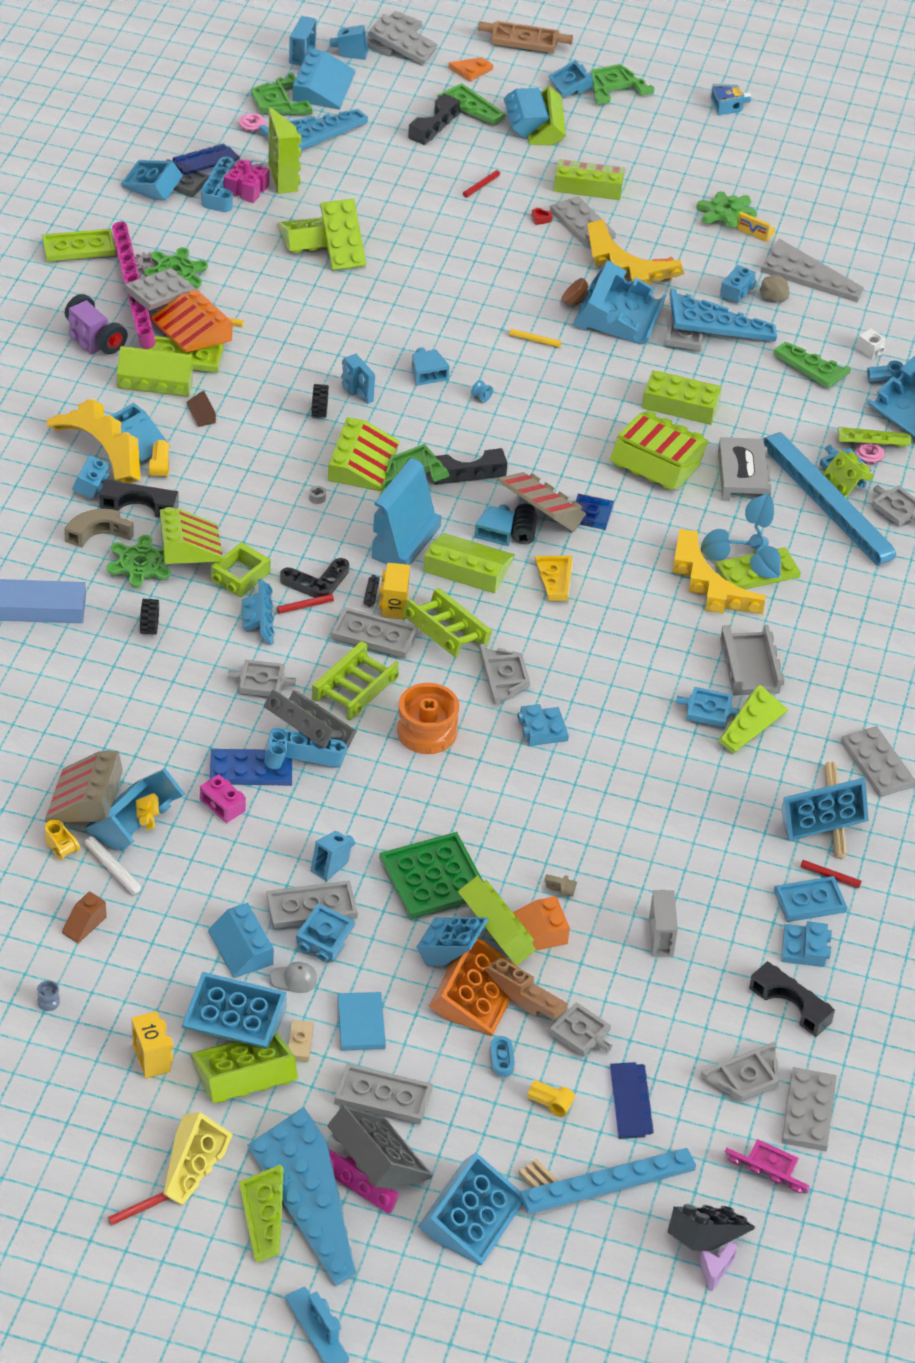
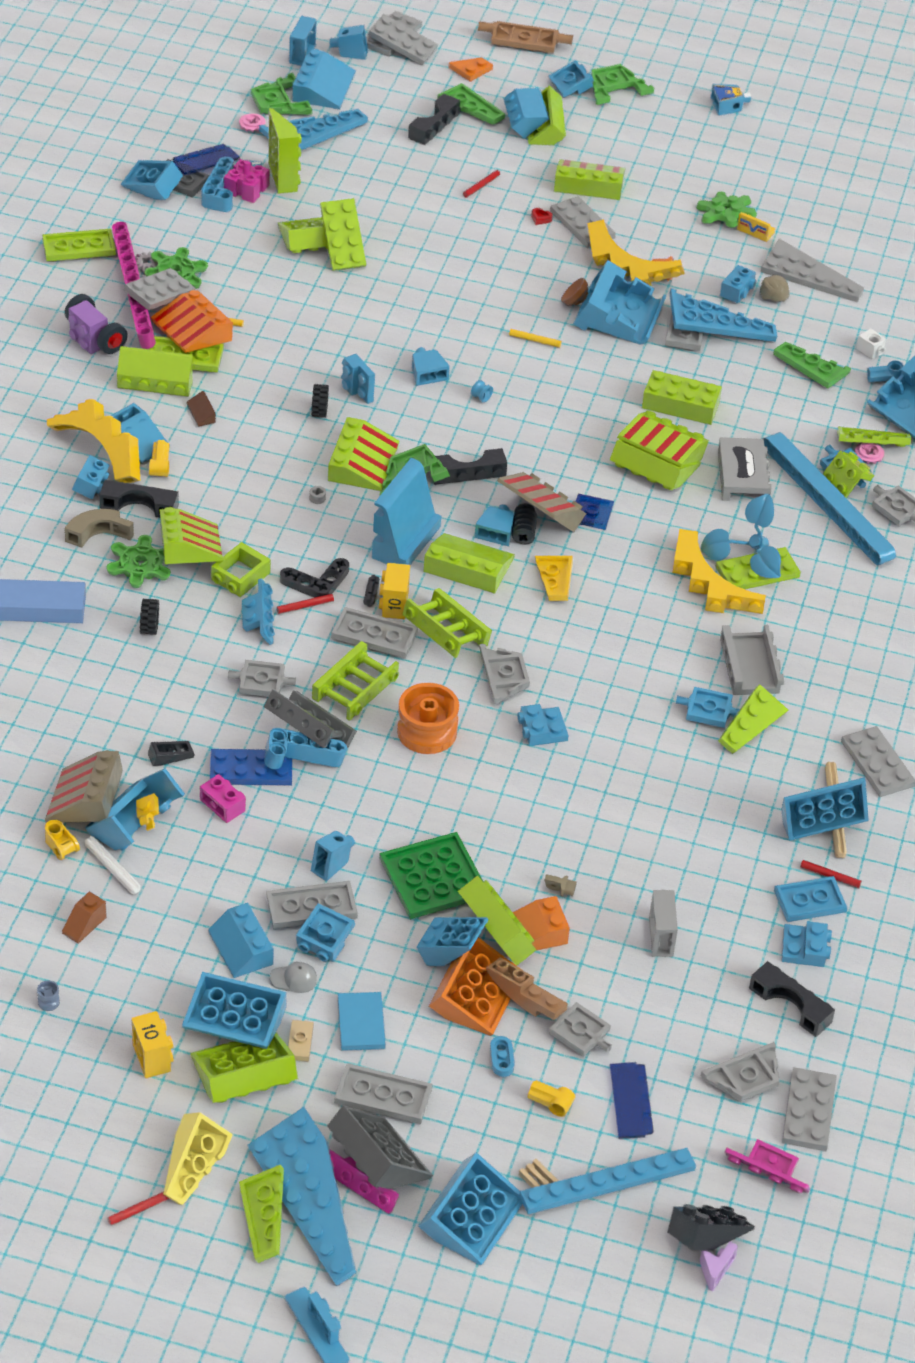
none -> black slope [148,741,195,766]

